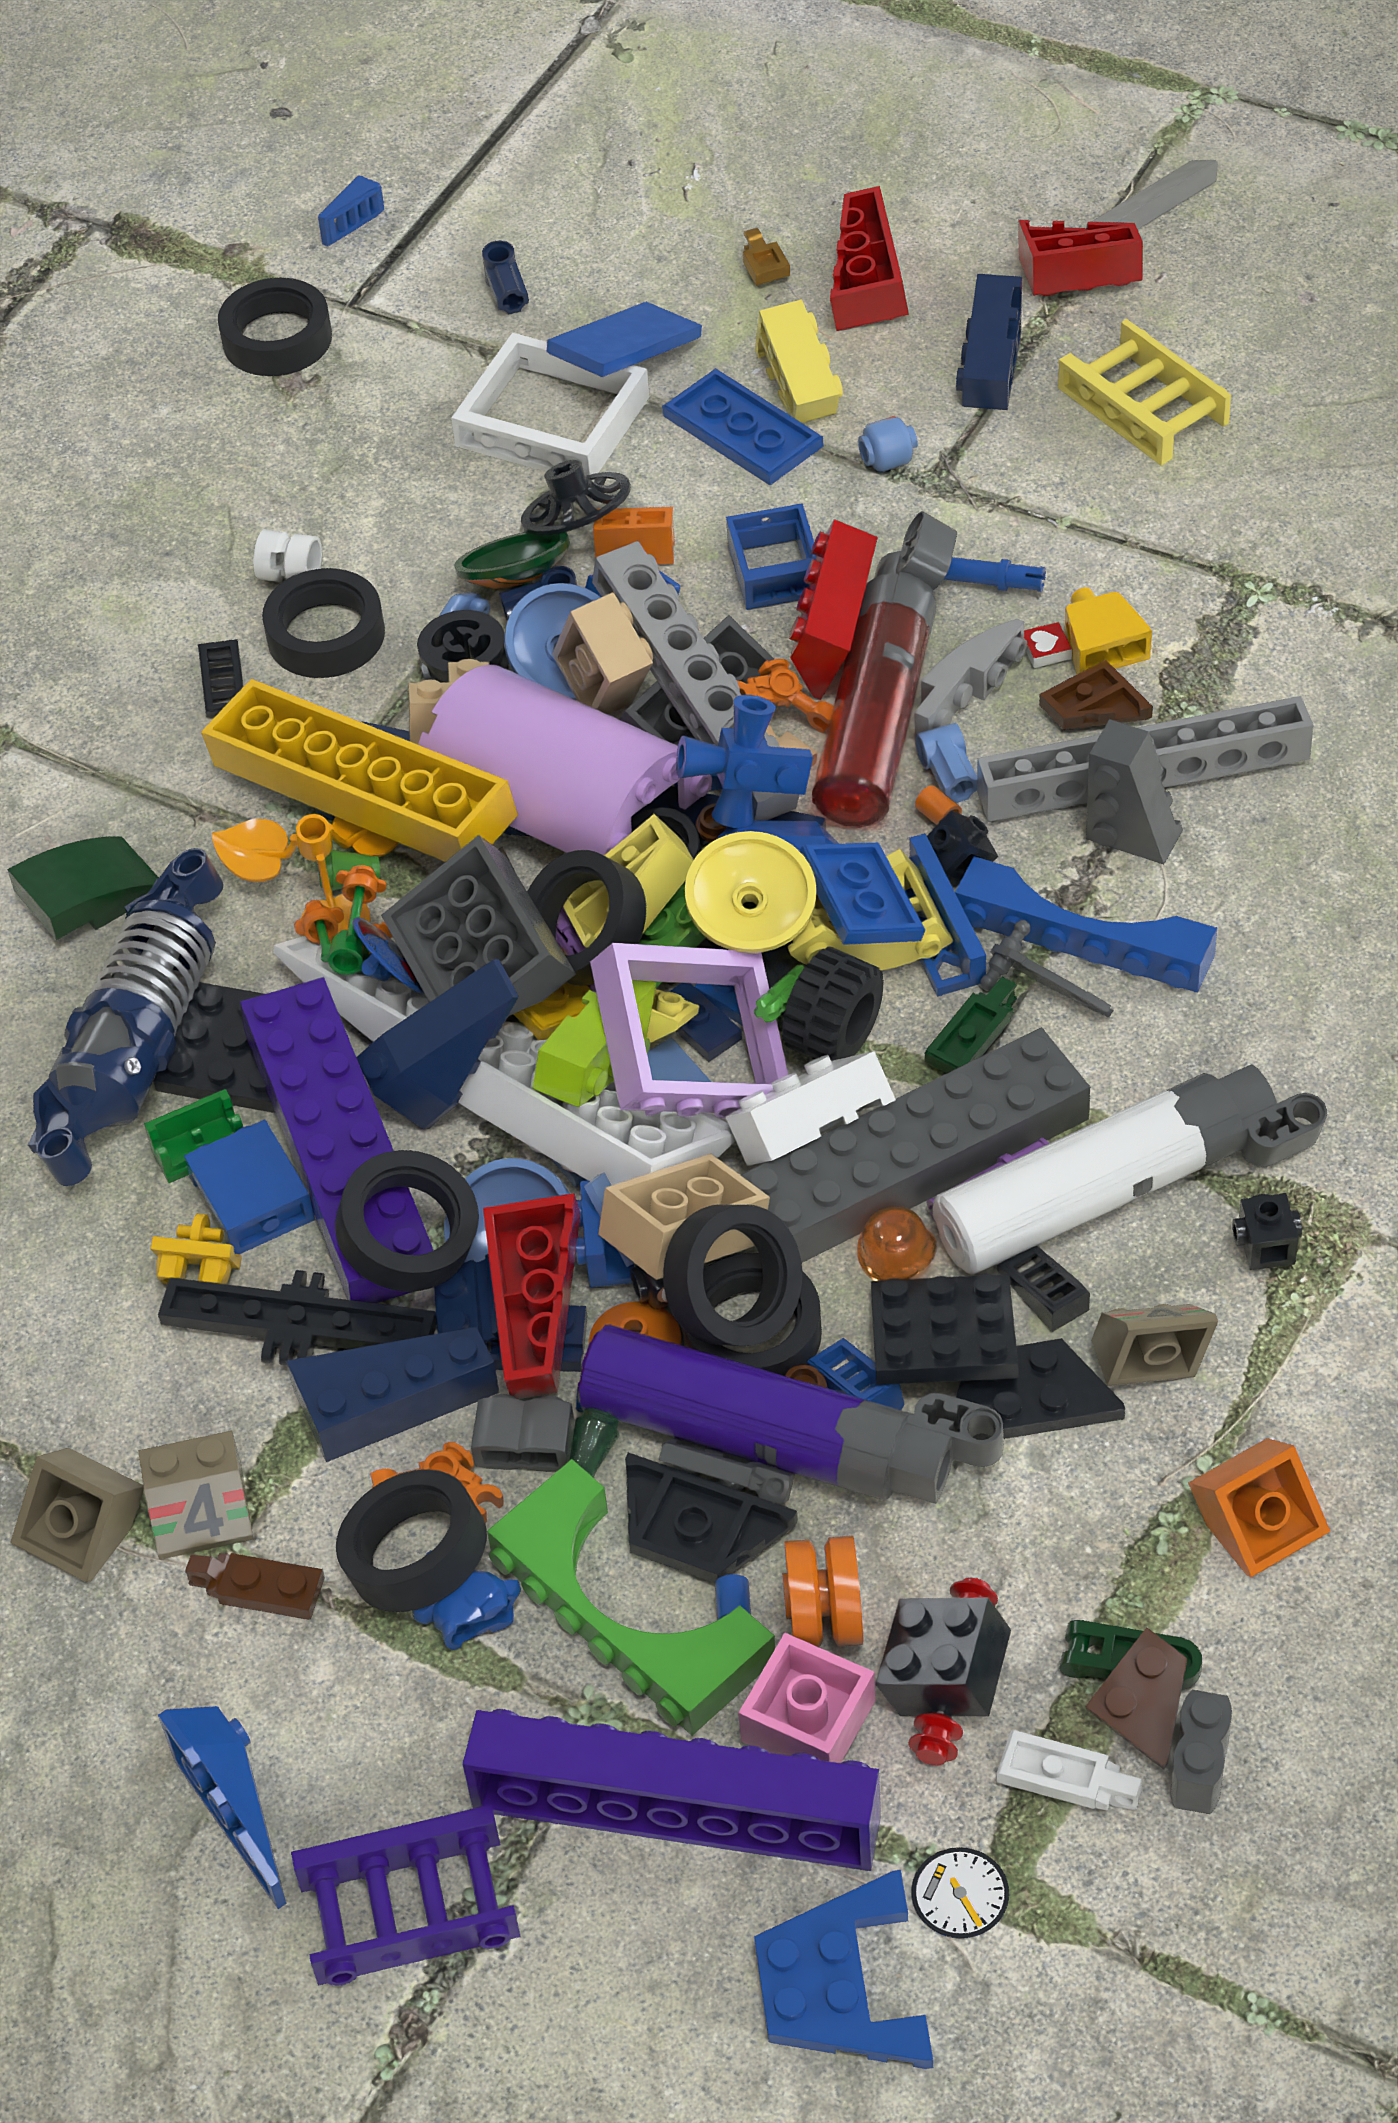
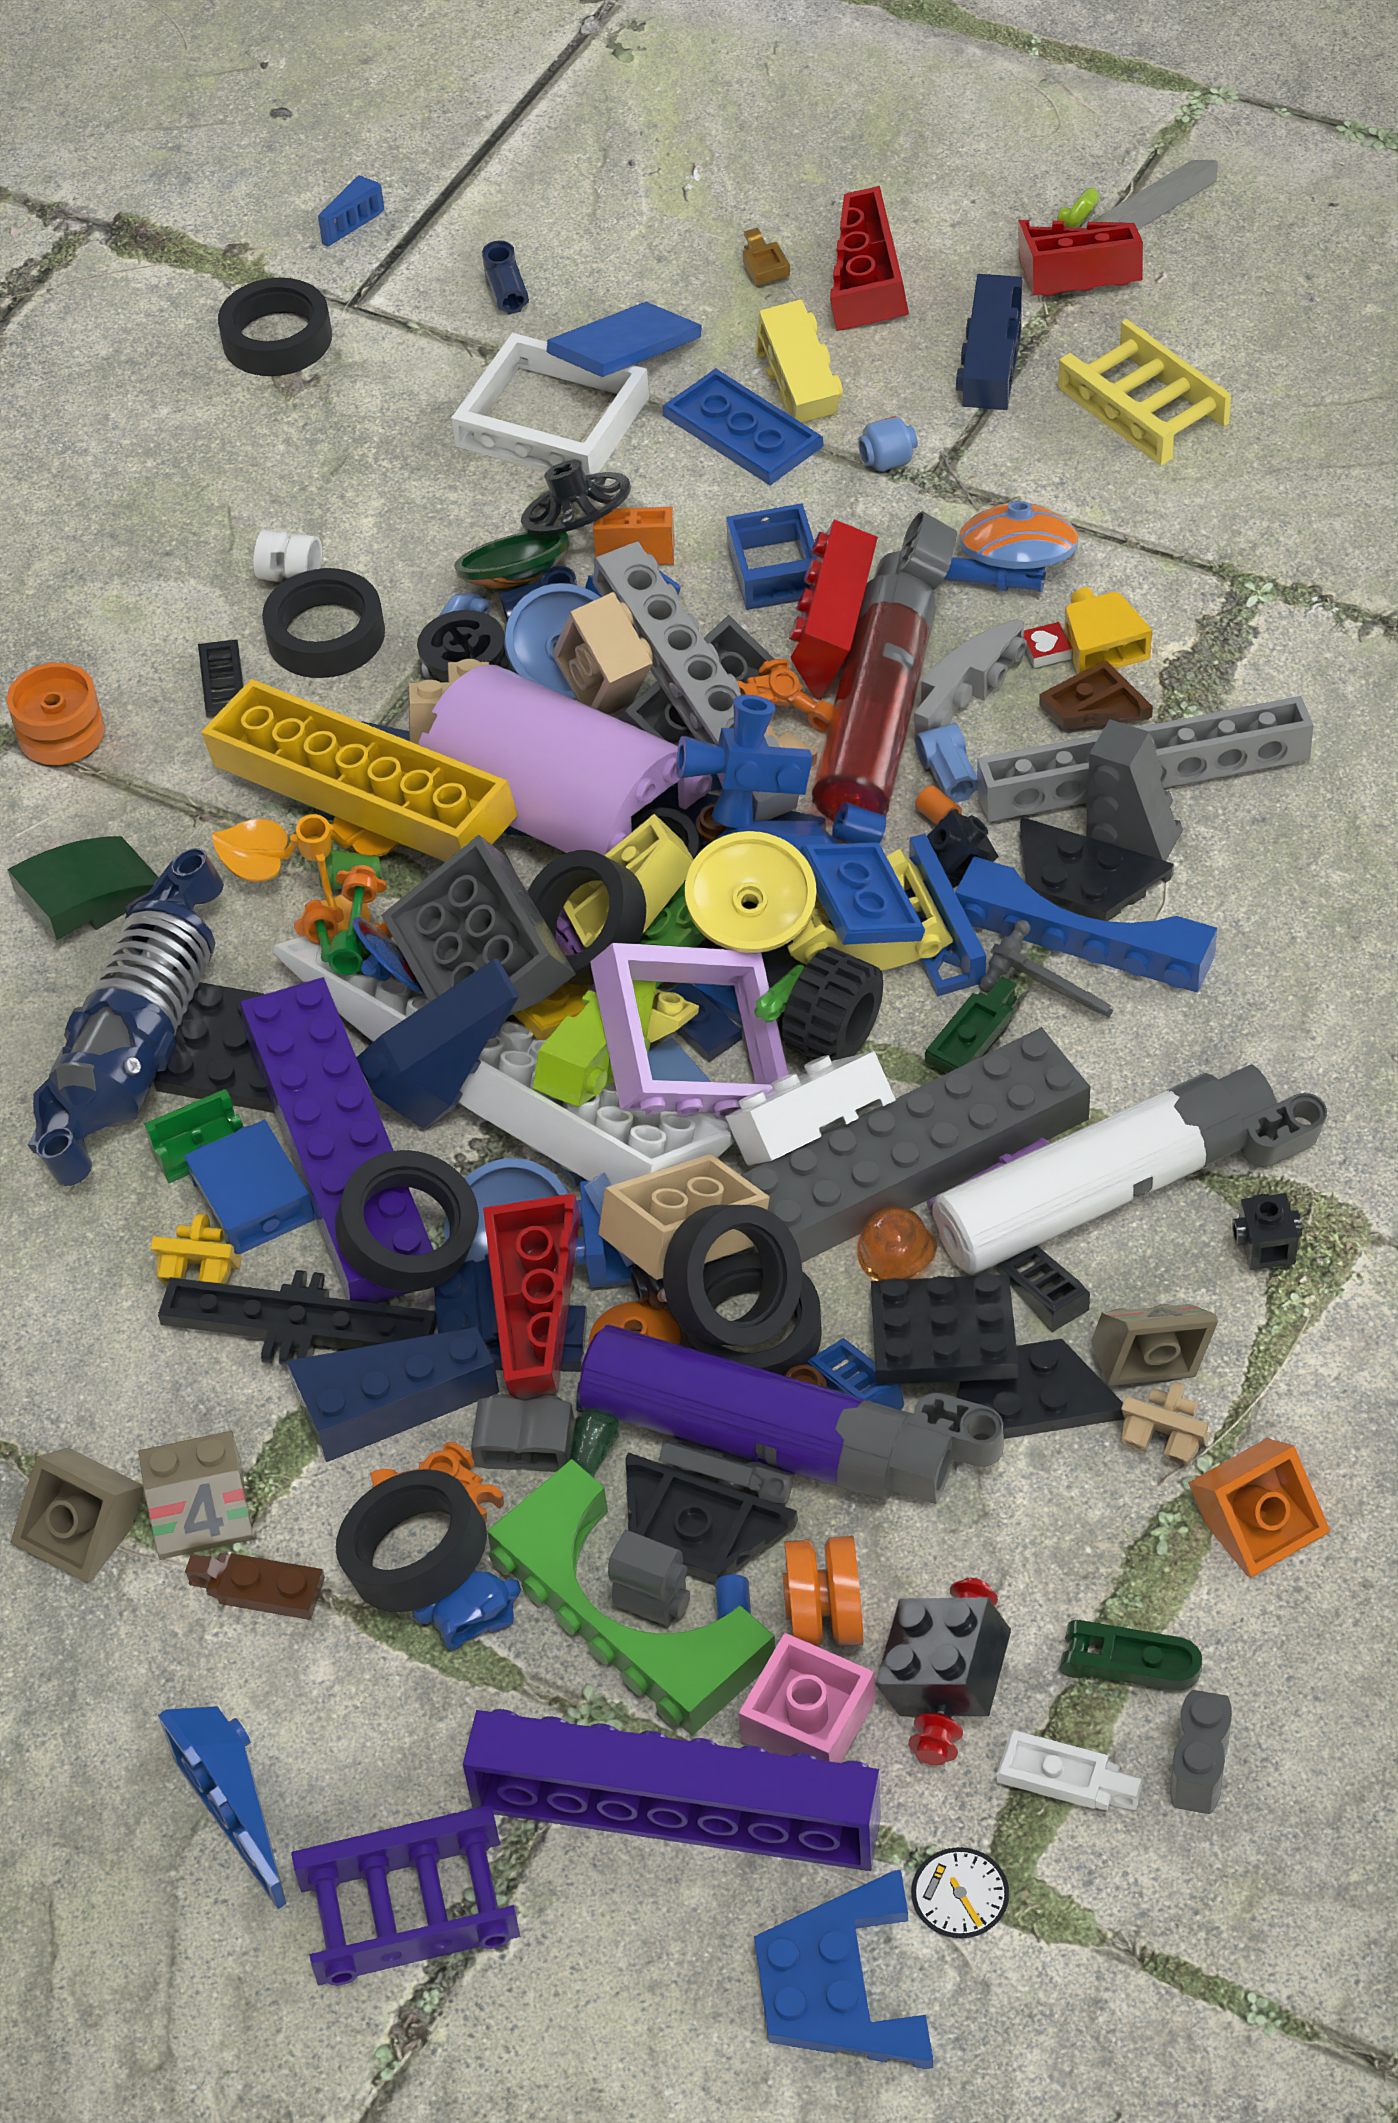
reddish brown wing [1085,1627,1187,1770] -> none
none -> orange wheel [6,662,105,765]
none -> dark grey brick [608,1529,690,1627]
none -> blue gear [832,802,886,844]
none -> dish [959,501,1078,569]
none -> black wing [1020,817,1174,921]
none -> lime arm [1057,188,1100,228]
none -> tan hips [1121,1381,1211,1467]

